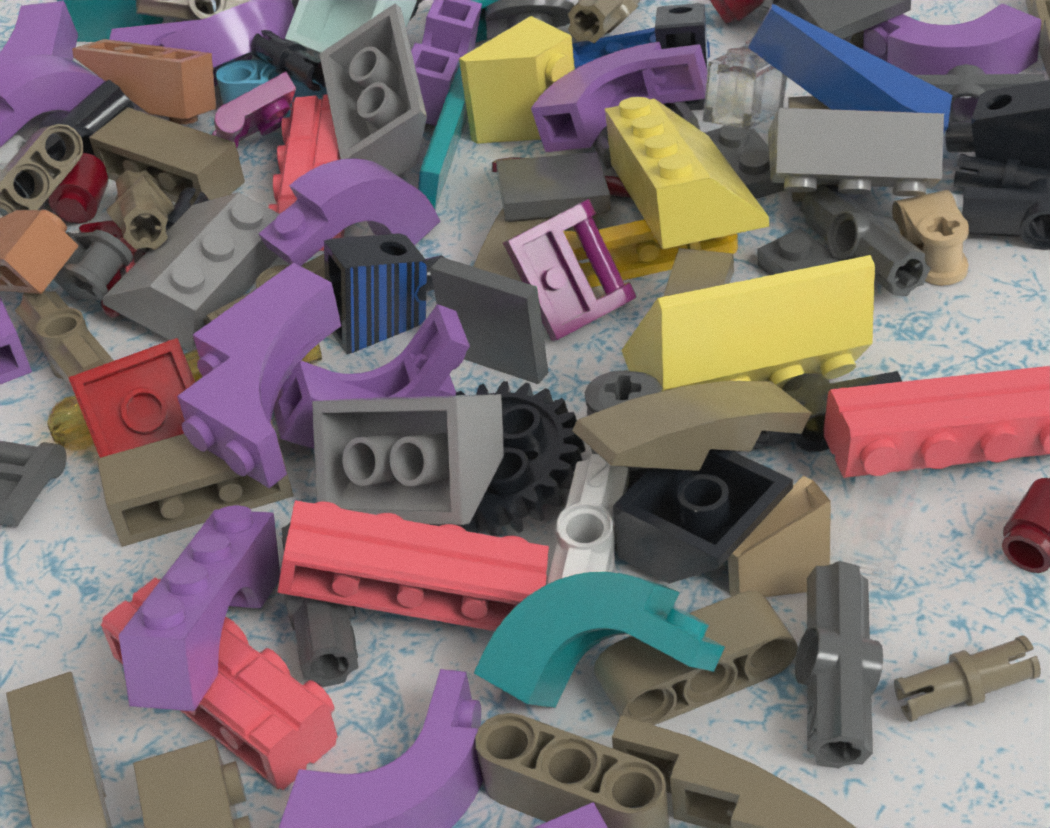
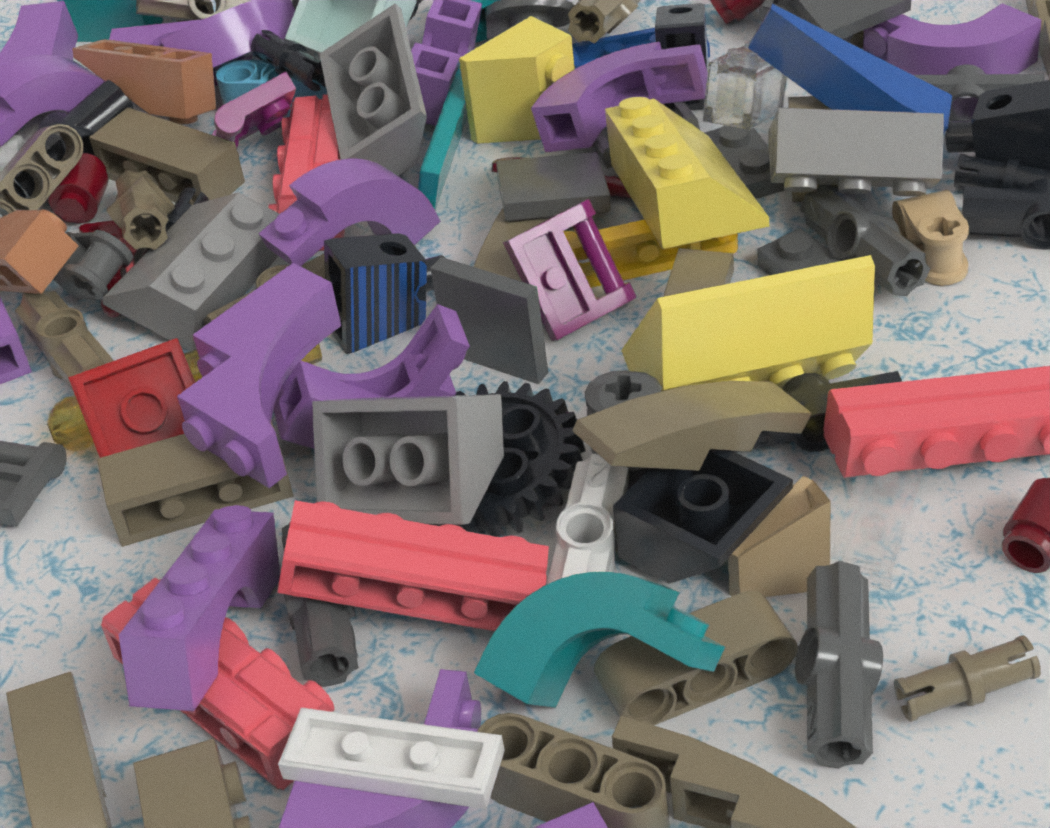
none -> white tile [278,708,505,809]

